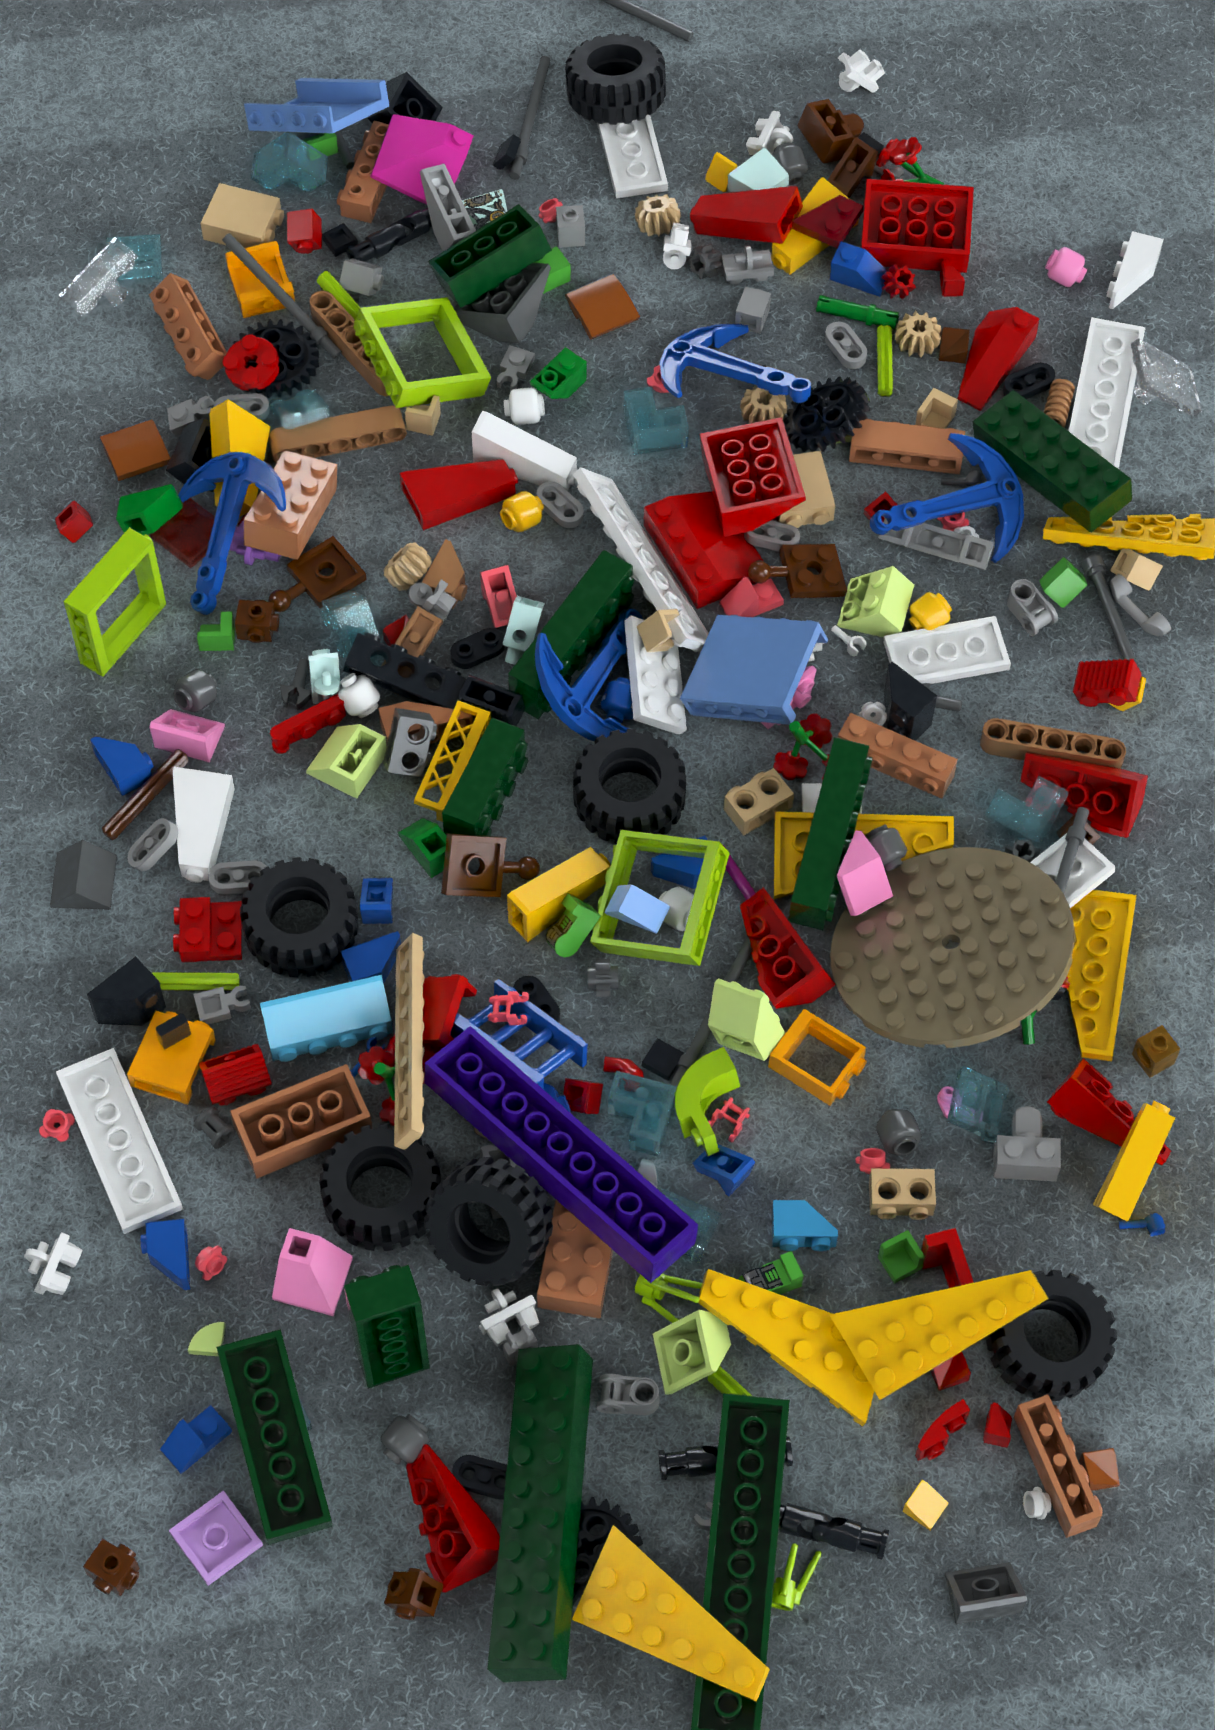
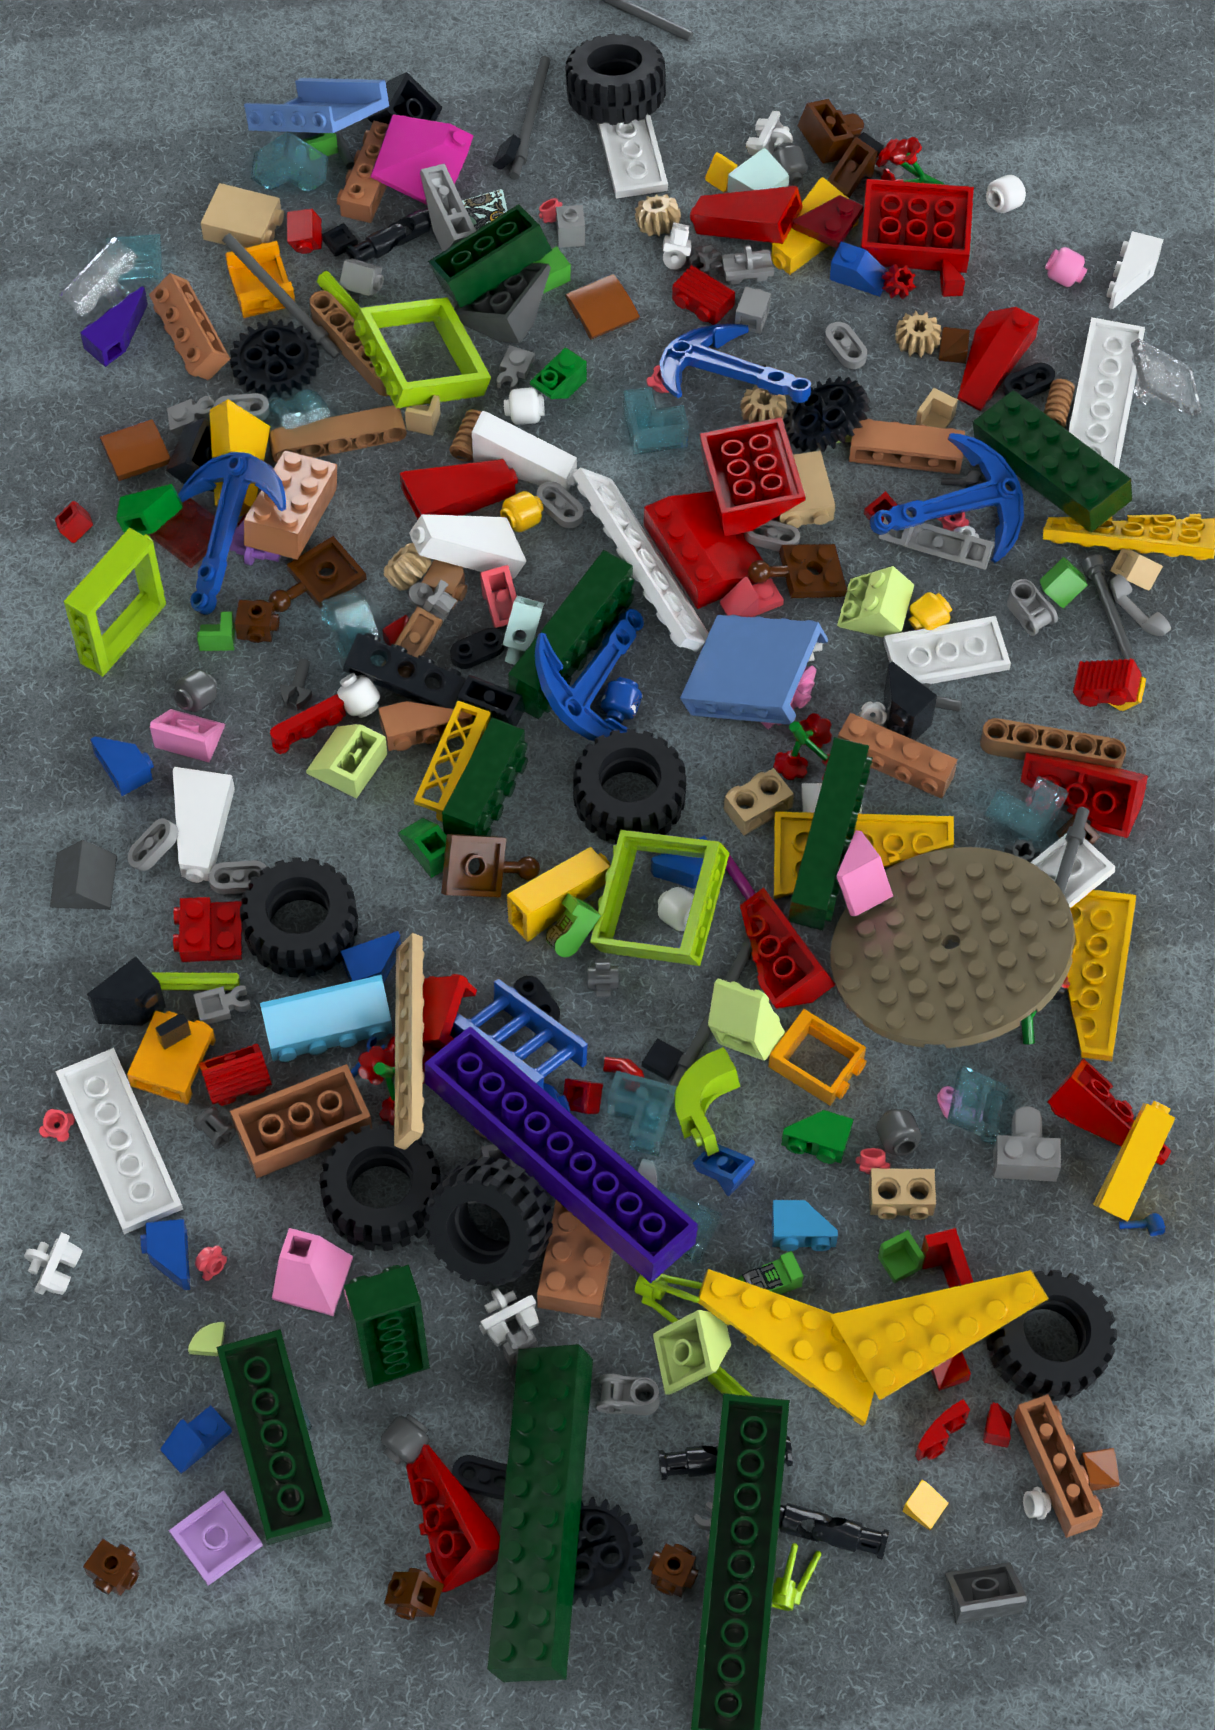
reddish brown axle [102,749,189,840] -> none
red plate [222,334,279,391] -> none
light aqua hips [308,649,341,704] -> none
blue slope [360,878,393,924] -> none
dark grey brick [383,708,437,778] -> none
coral piece [488,991,529,1025] -> none
yellow wing [572,1525,770,1702] -> none
light blue slope [604,884,670,934] -> none
white plate [624,615,687,734] -> none
tan panel [637,609,679,652] -> none
coral piece [708,1097,750,1143] -> none
green pin [816,295,900,330] -> none
white hand [831,625,866,656] -> none
white hips [838,49,885,93] -> none
dark grey head [865,825,908,872] -> none
lime axle [877,325,893,397] -> none
pearl gold brick [1132,1025,1180,1078] -> none
none -> dark purple slope [80,286,148,367]
none -> white slope [409,514,527,579]
none -> medium nougat piece [449,409,481,461]
none -> reddish brown brick [648,1544,699,1598]
none -> red brick [672,265,735,325]
none -> green slope [781,1110,854,1164]
none -> white head [986,175,1026,213]

